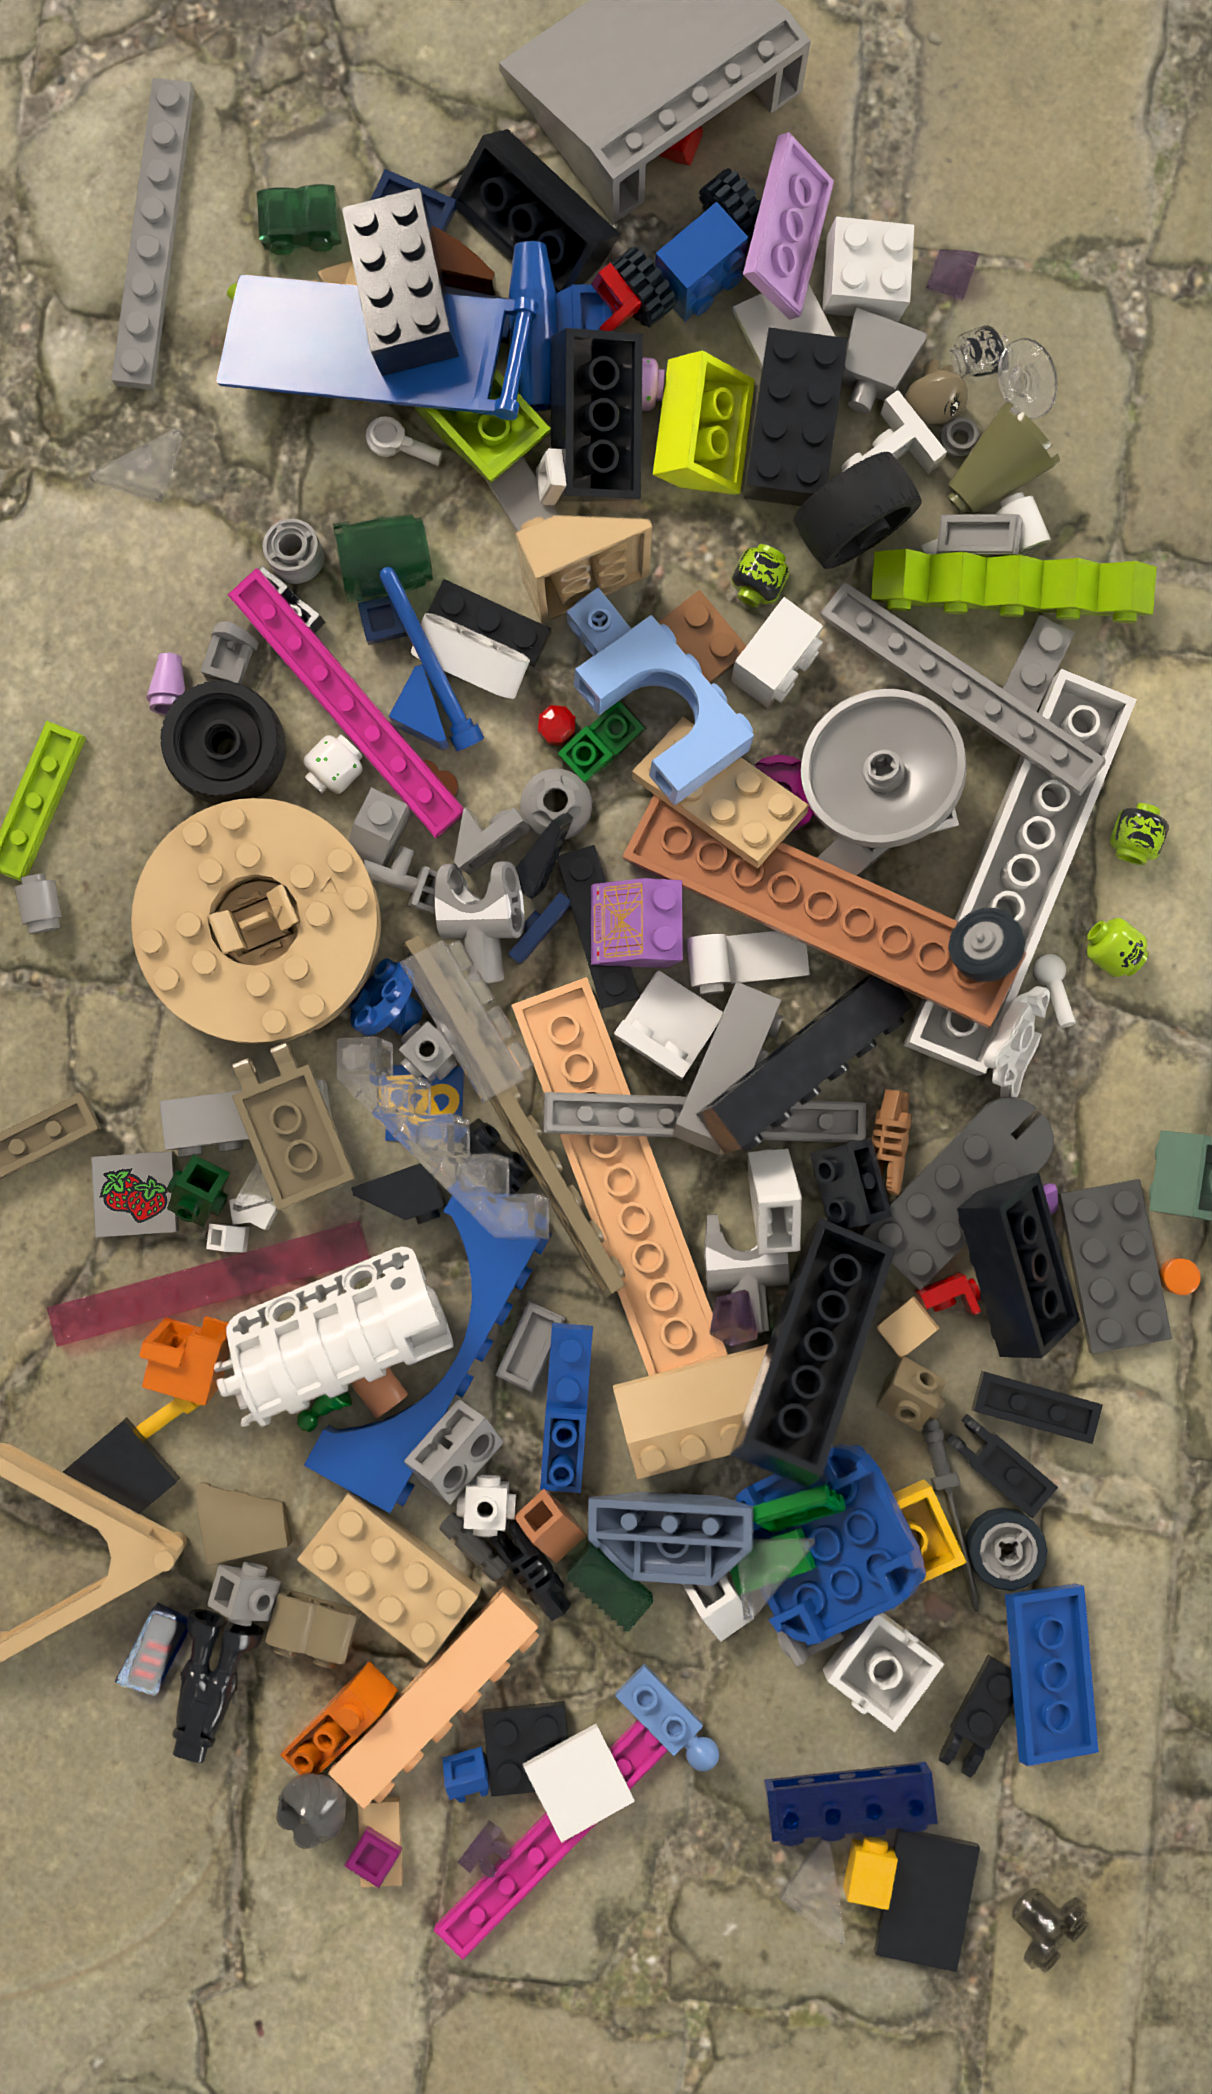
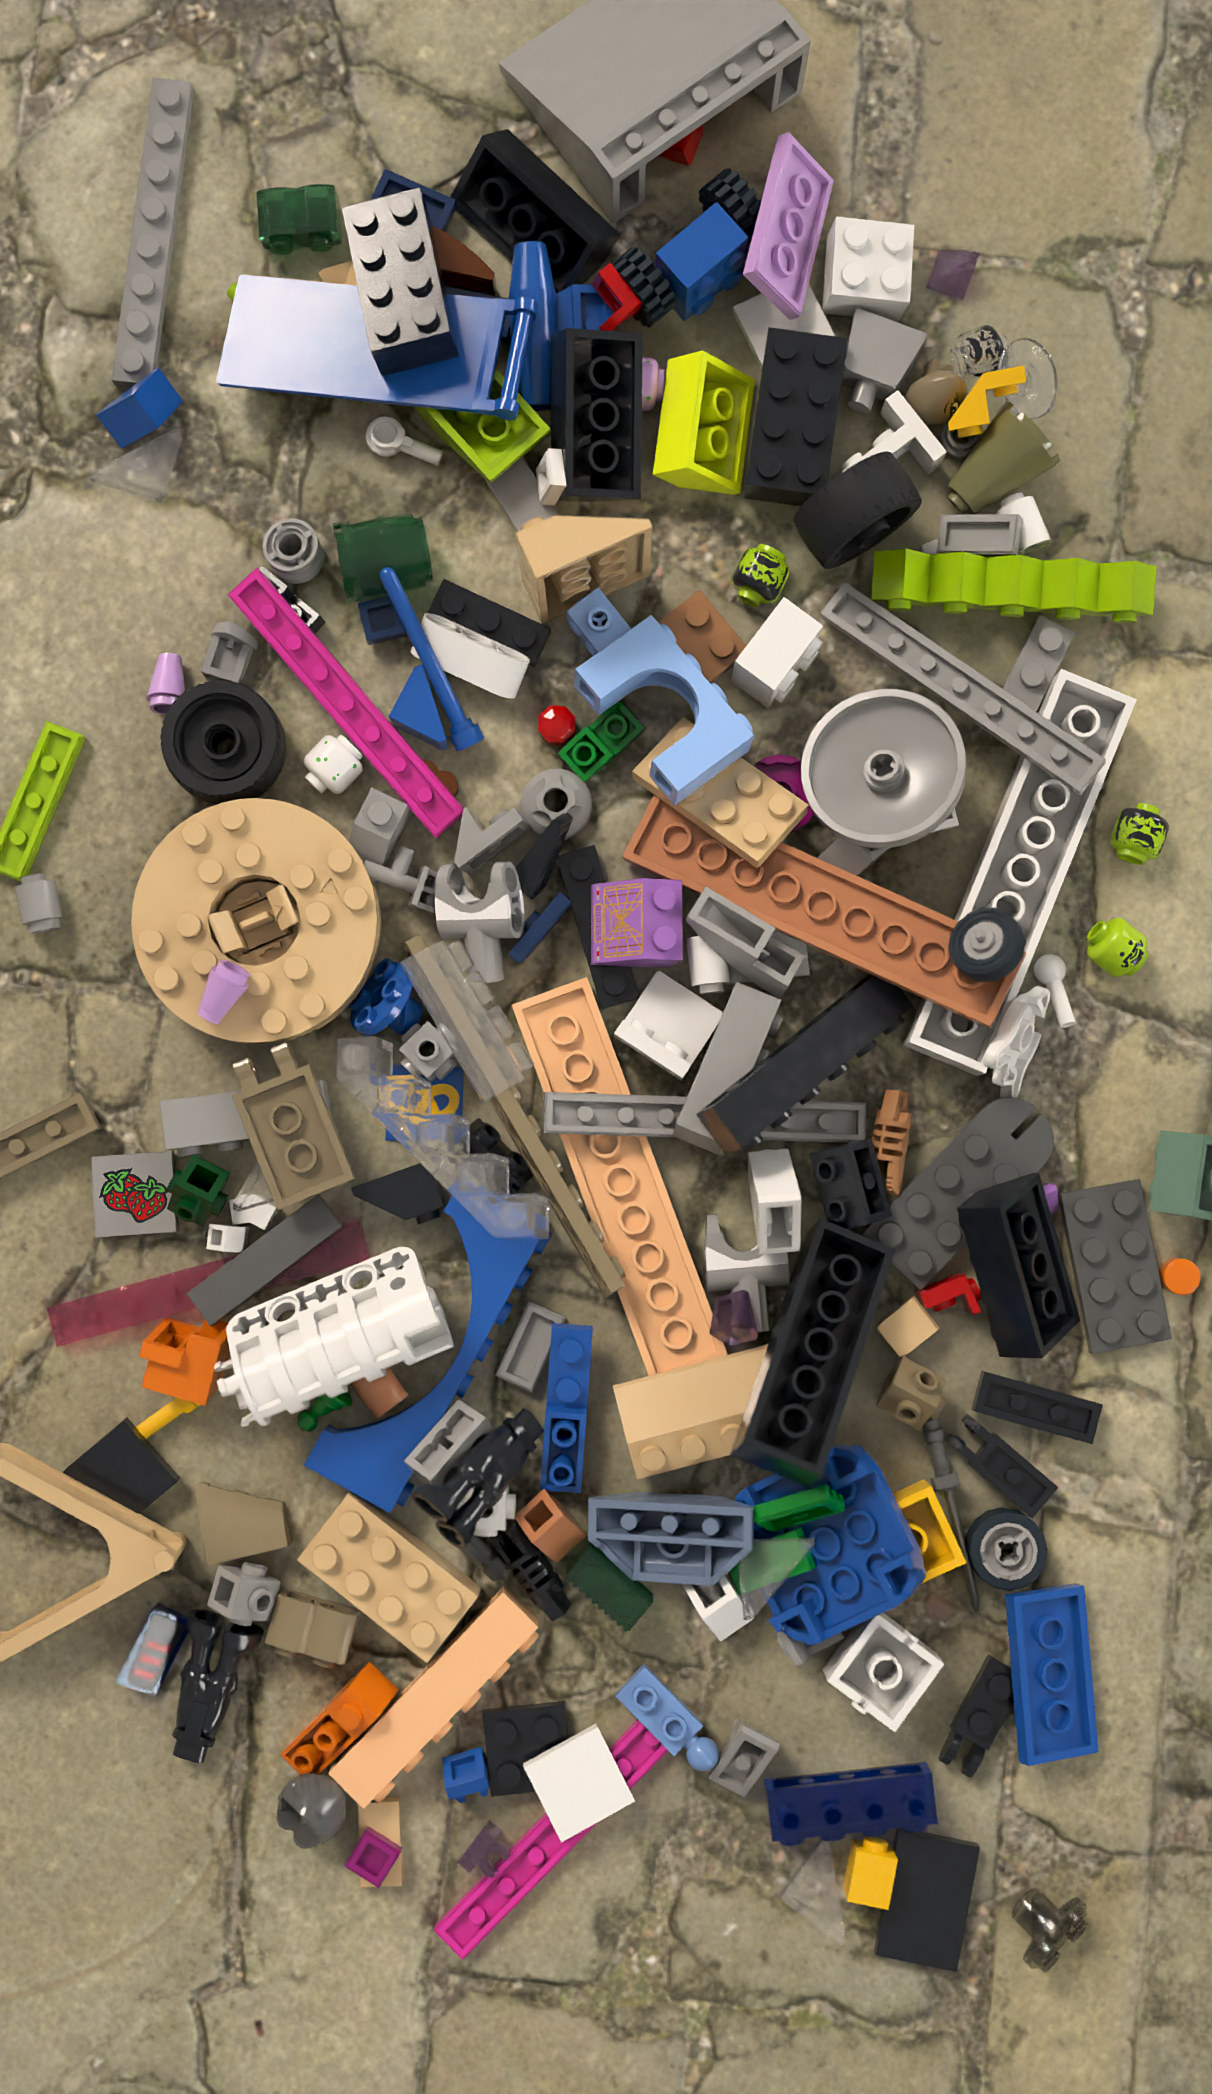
none -> blue slope [95,367,183,448]
none -> dark grey tile [187,1194,344,1327]
none -> lavender cone [197,959,250,1024]
none -> black piece [411,1408,544,1549]
none -> light grey slope [685,887,806,999]
none -> light grey slope [708,1718,780,1797]
none -> yellow slope [948,365,1026,438]

